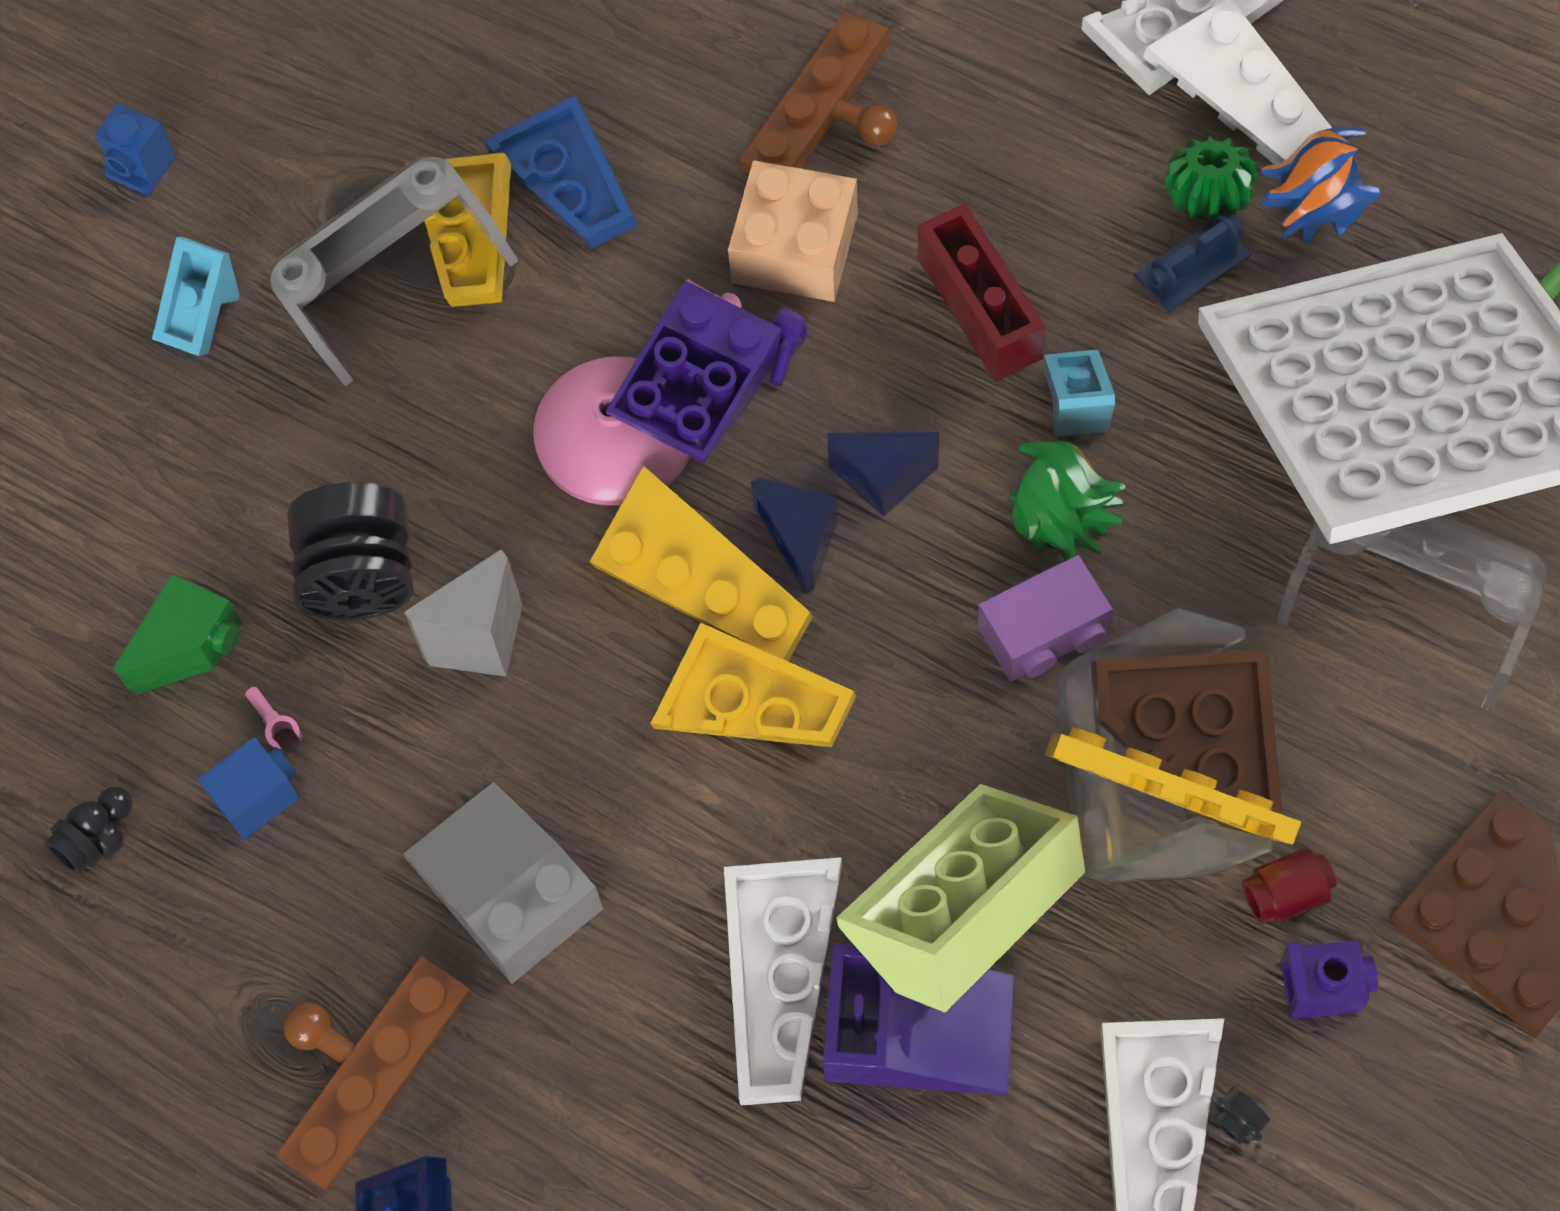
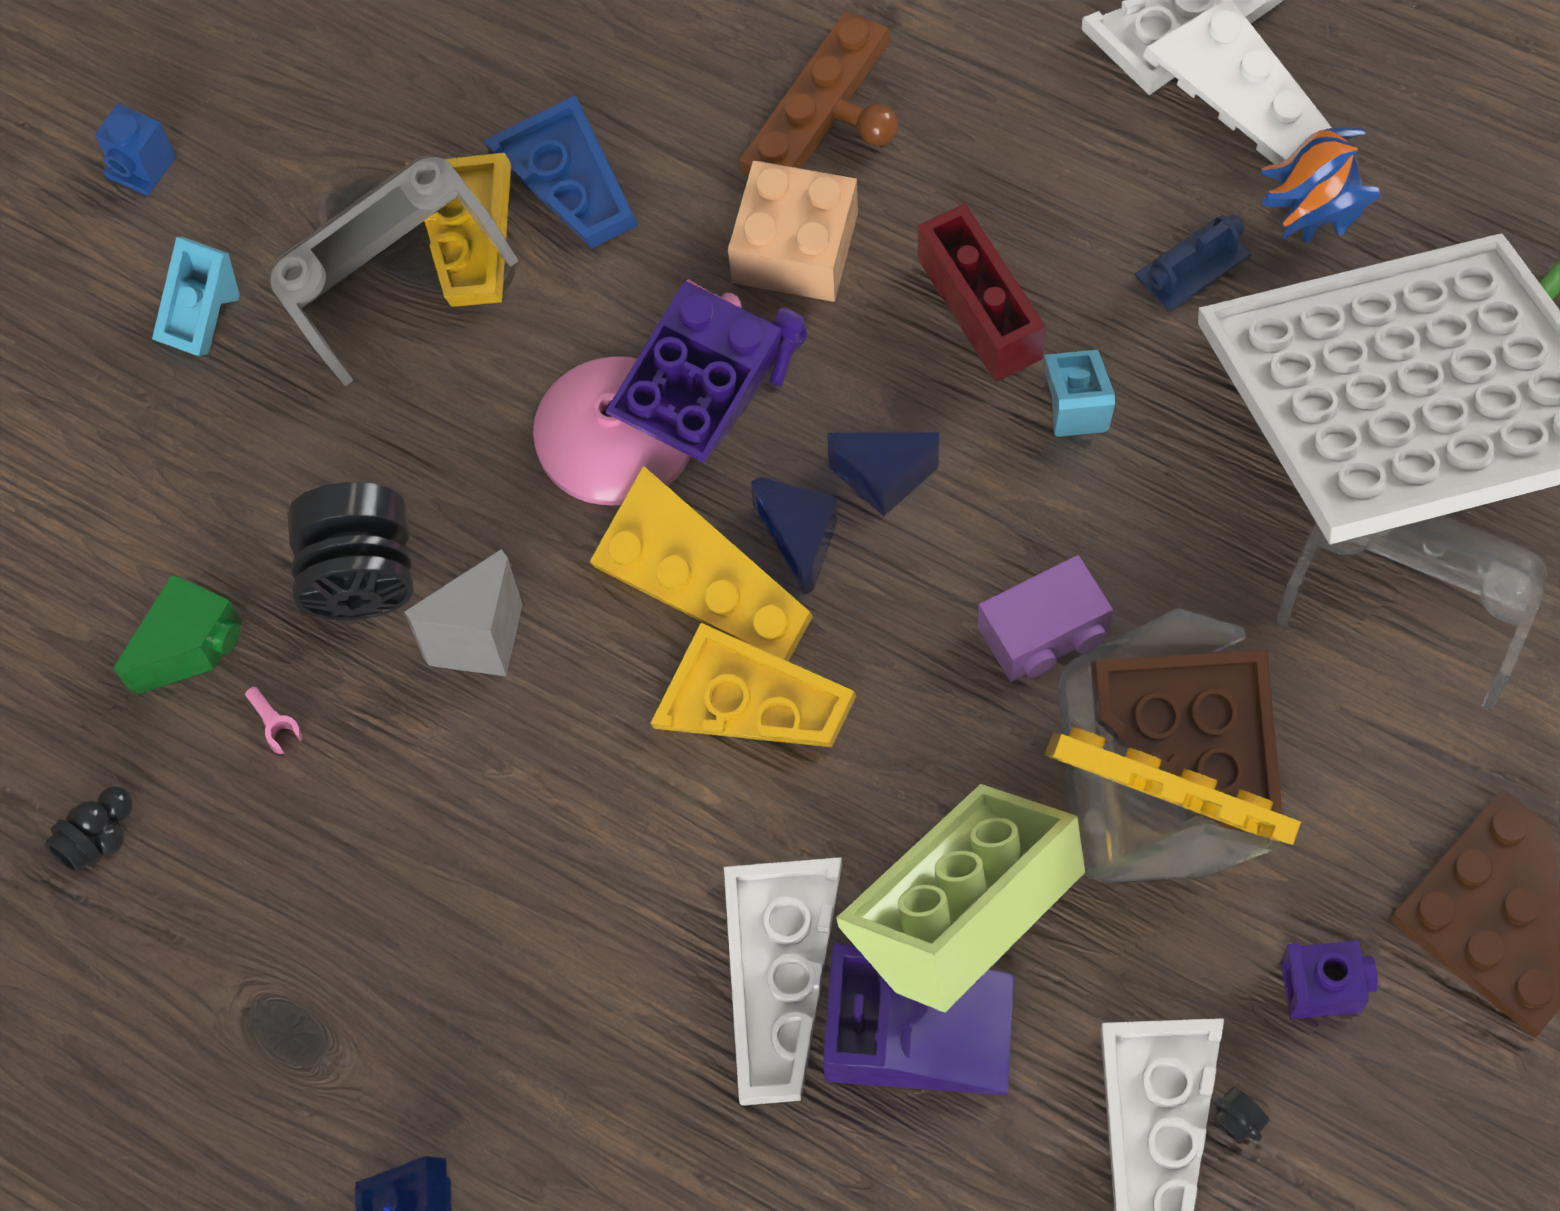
blue brick [198,737,300,840] -> none
dark orange plate [276,956,471,1193] -> none
light grey slope [403,782,603,984] -> none
green hair [1008,440,1126,561] -> none
green gear [1165,135,1257,223] -> none
dark red brick [1242,847,1337,924] -> none

